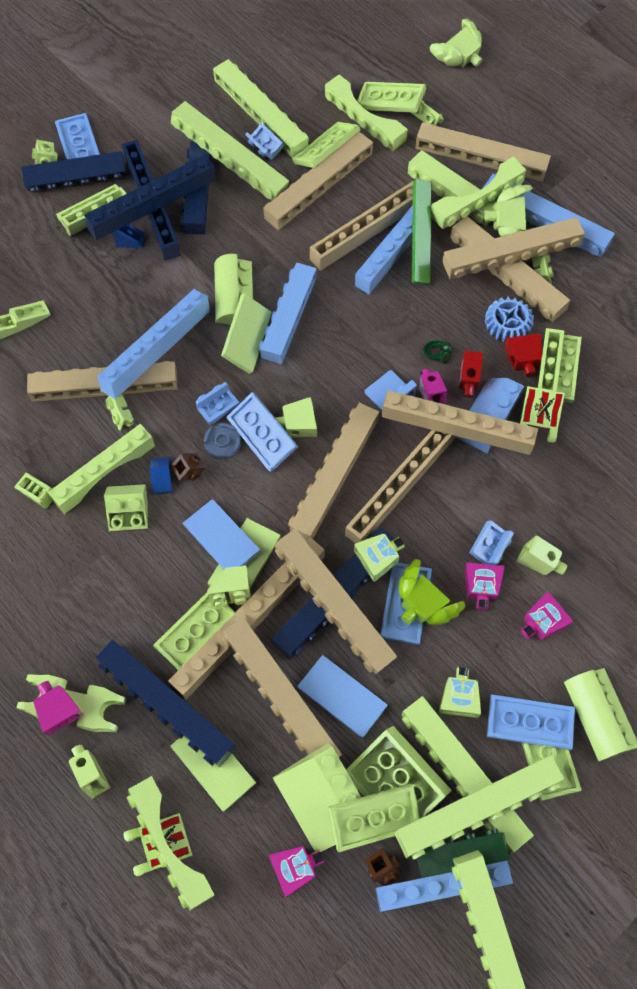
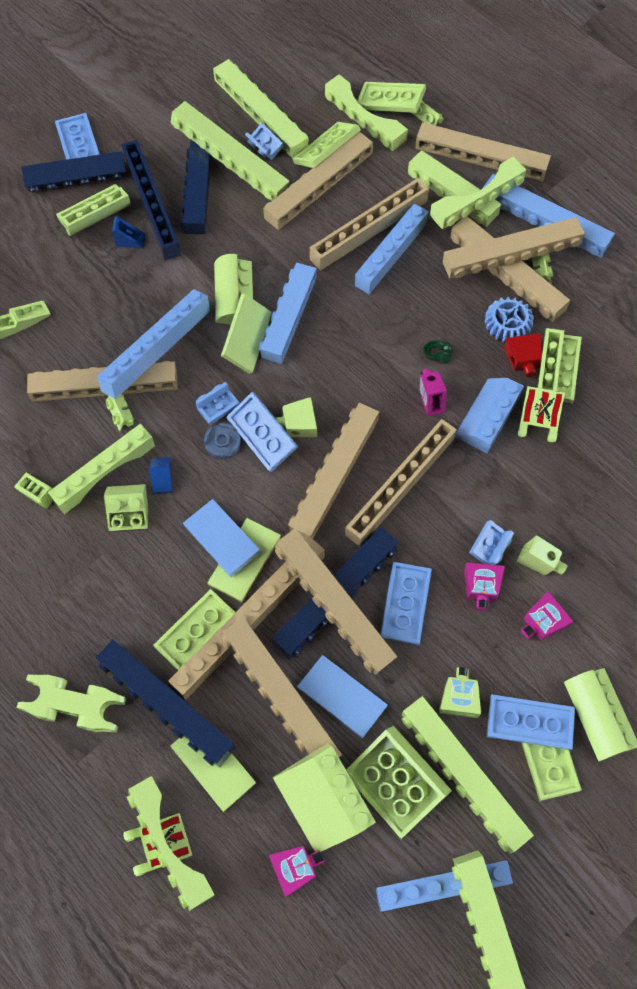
yellowish green brick [32,140,57,164] -> none
dark pink torso [33,681,84,736] -> none
yellowish green torso [69,745,111,799] -> none
dark blue brick [84,155,215,240] -> none
reddish brown brick [171,453,206,481] -> none
yellowish green slope [207,565,251,607] -> none
yellowish green tile [329,784,420,852] -> none
yellowish green torso [354,534,405,582] -> none
light blue bracket [364,370,417,410] -> none
reddish brown brick [365,848,402,886] -> none
tan brick [382,390,538,455] -> none
yellowish green brick [394,755,564,860] -> none
lime torso [398,559,466,625] -> none
bright green tile [412,179,431,285] -> none
dark green brick [417,828,510,878] -> none
yellowish green torso [430,19,482,67] -> none
red torso [459,351,483,398] -> none
yellowish green torso [484,184,533,237] -> none

